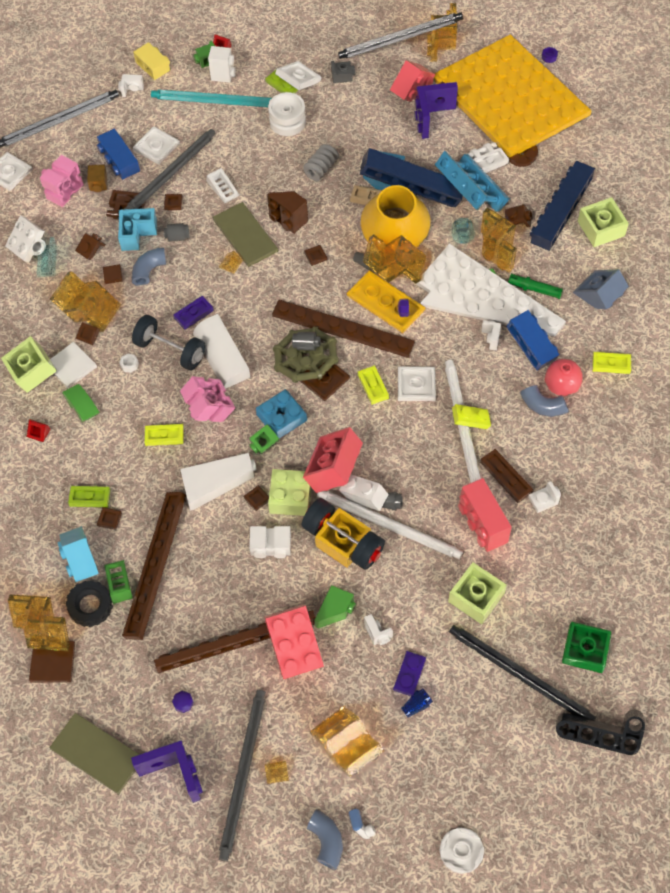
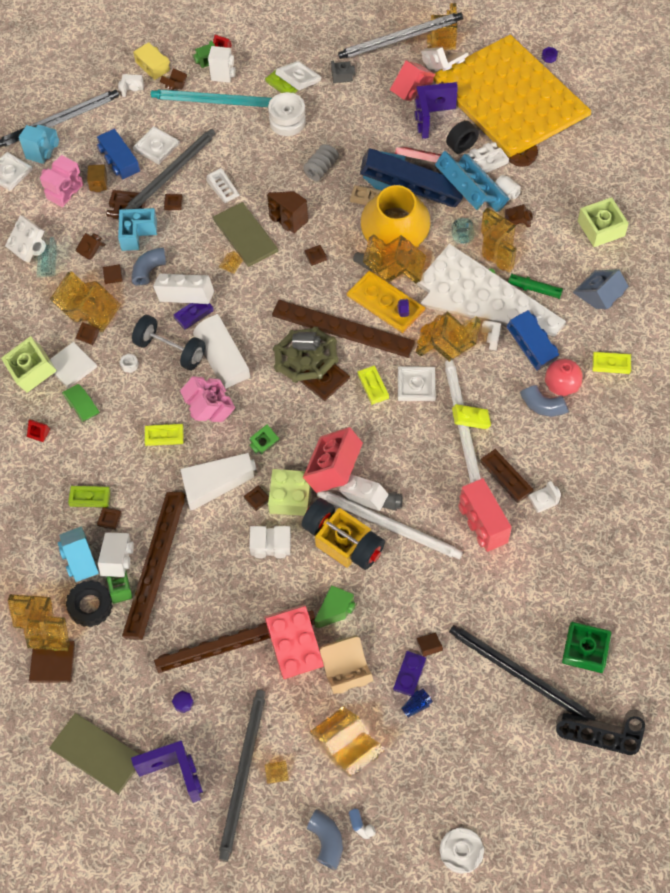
dark grey brick [164,223,190,242] -> none
dark azure brick [256,389,307,439] -> none
white bracket [364,614,393,645] -> none
yellowish green brick [448,562,507,624] -> none
dark blue brick [529,161,595,251] -> none
none -> medium azure brick [19,125,59,164]
none -> white brick [98,532,134,577]
none -> white brick [153,274,214,304]
none -> reddish brown bracket [160,68,187,90]
none -> tan bracket [319,635,373,694]
none -> tile [395,146,442,162]
none -> clear yellow bracket [416,311,481,362]
none -> reddish brown tile [416,632,443,657]
none -> white bracket [421,47,469,71]
none -> black tyre [446,120,479,154]
none -> white brick [495,175,521,200]

